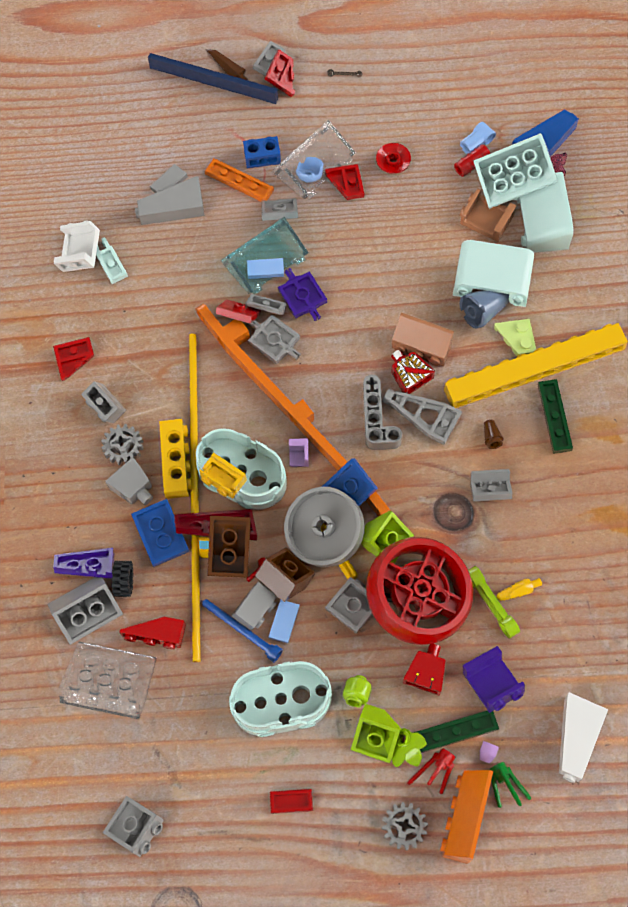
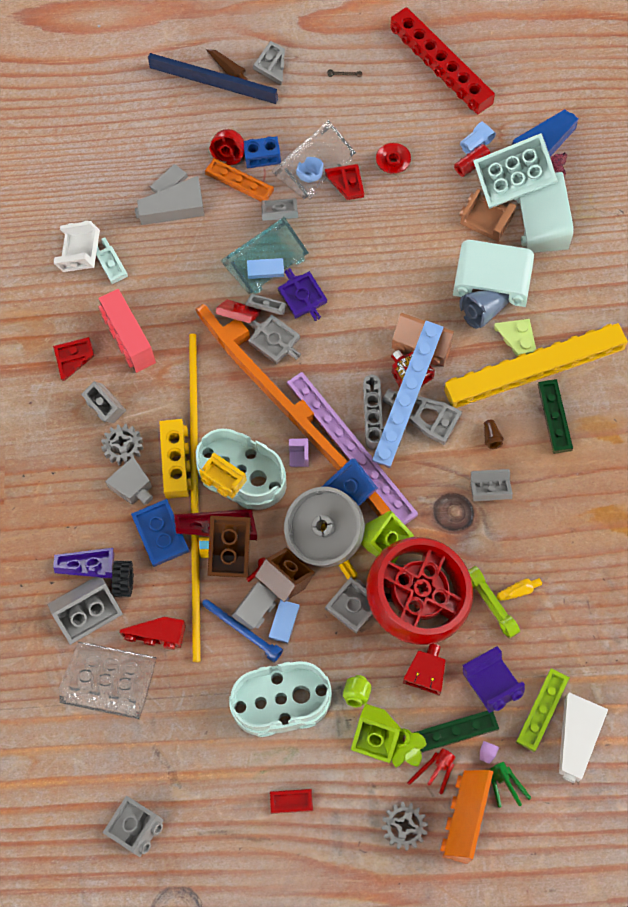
wing [264,50,295,97] -> none
none -> coral brick [98,289,156,373]
none -> red cylinder [209,129,244,165]
none -> lavender plate [287,372,418,525]
none -> light blue plate [372,321,444,468]
none -> red brick [390,7,495,115]
none -> lime plate [516,668,570,752]

